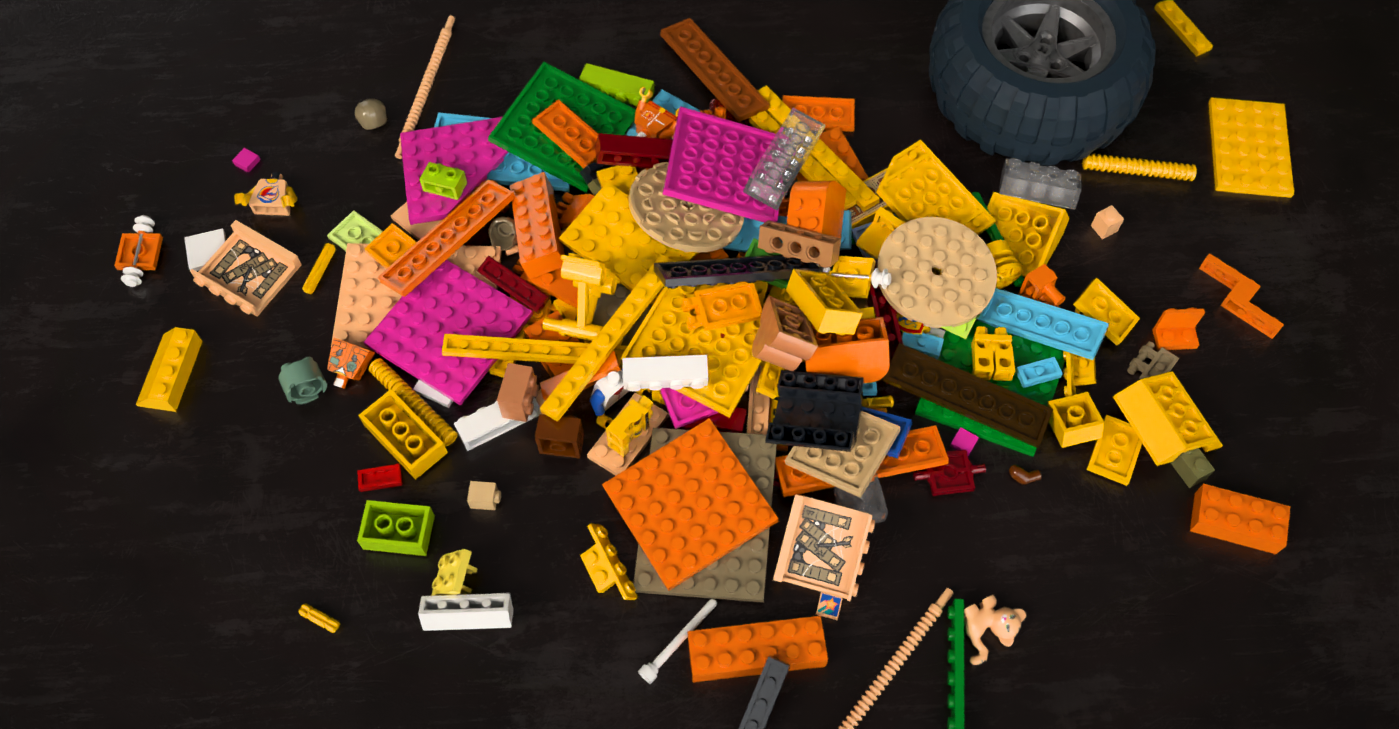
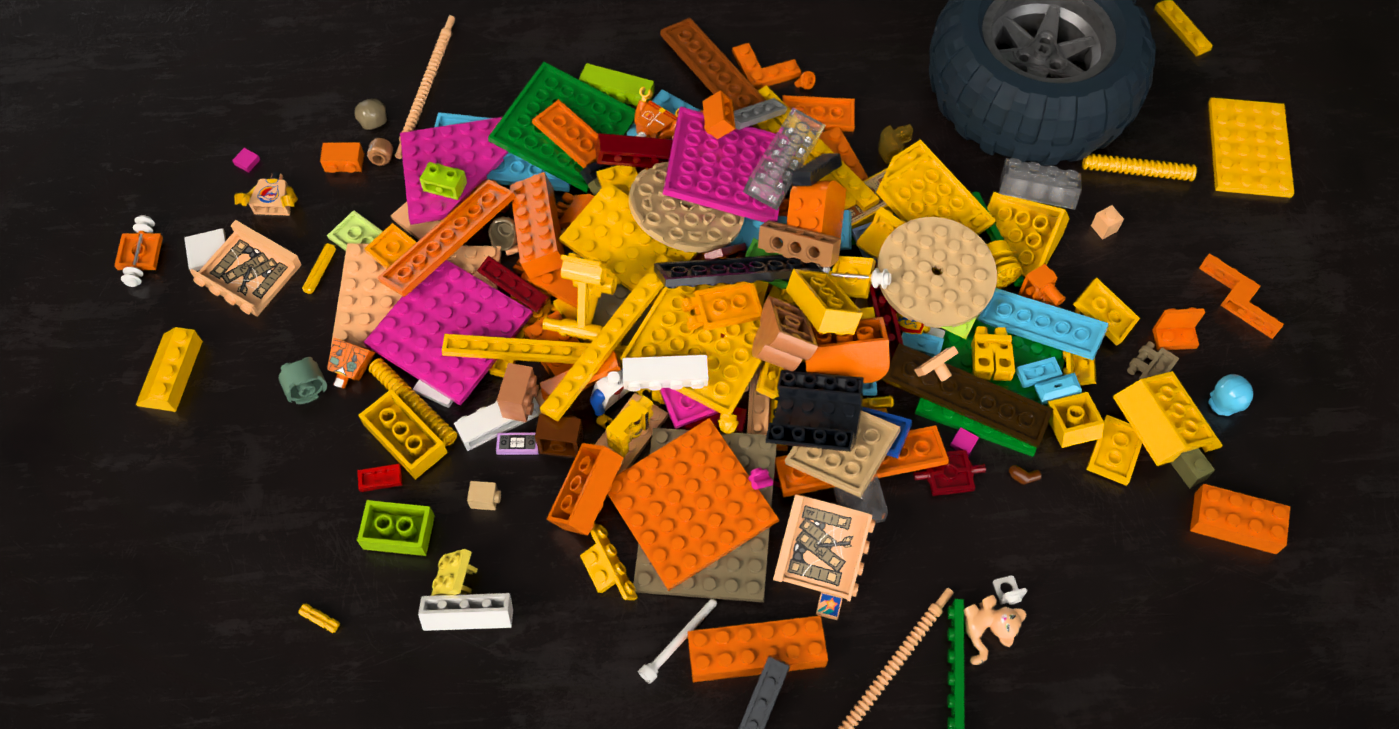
none -> orange brick [320,143,364,173]
none -> medium nougat head [367,138,393,166]
none -> tile [496,433,539,455]
none -> orange brick [546,443,624,535]
none -> orange brick [703,90,735,139]
none -> dark red tile [704,243,747,260]
none -> yellow plate [718,414,739,434]
none -> orange plate [732,43,801,90]
none -> light grey plate [733,98,788,130]
none -> dark pink plate [748,467,773,490]
none -> black gear [792,153,842,186]
none -> orange plate [794,71,816,89]
none -> clear yellow brick [878,124,914,164]
none -> light nougat tile [914,346,958,382]
none -> white bracket [993,576,1027,605]
none -> medium azure piece [1035,372,1082,405]
none -> medium azure hair [1208,374,1253,416]

